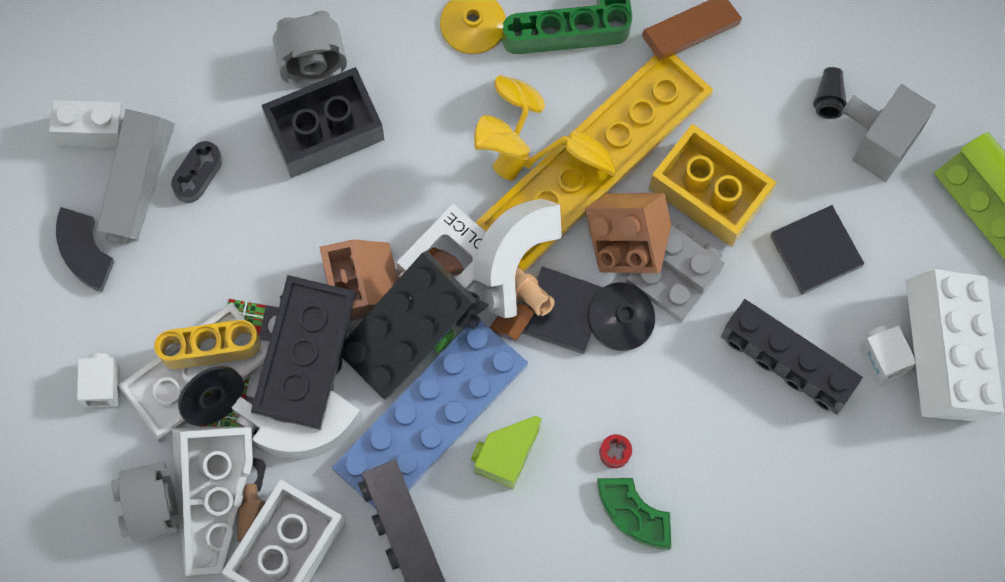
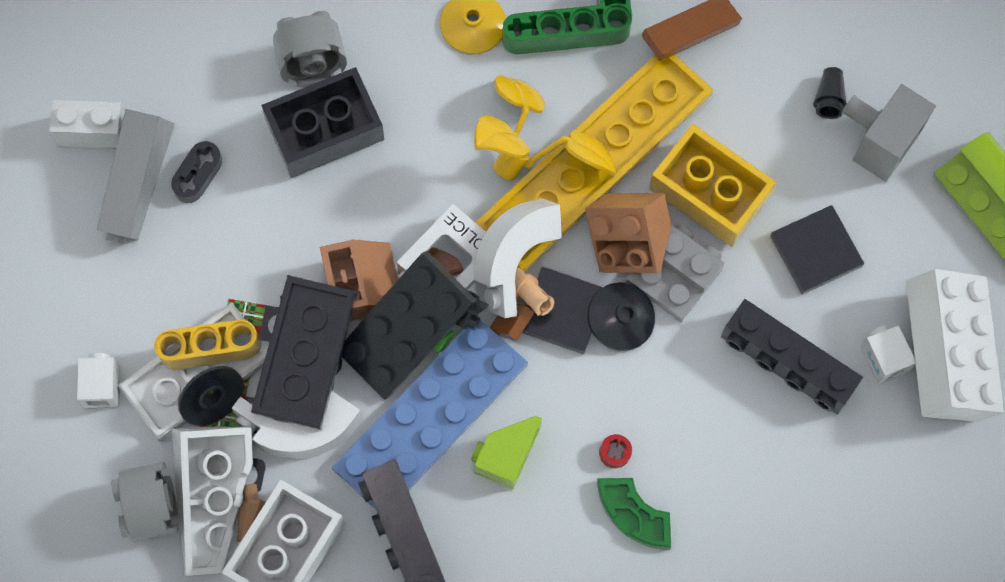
black tile [56,207,115,292] -> none

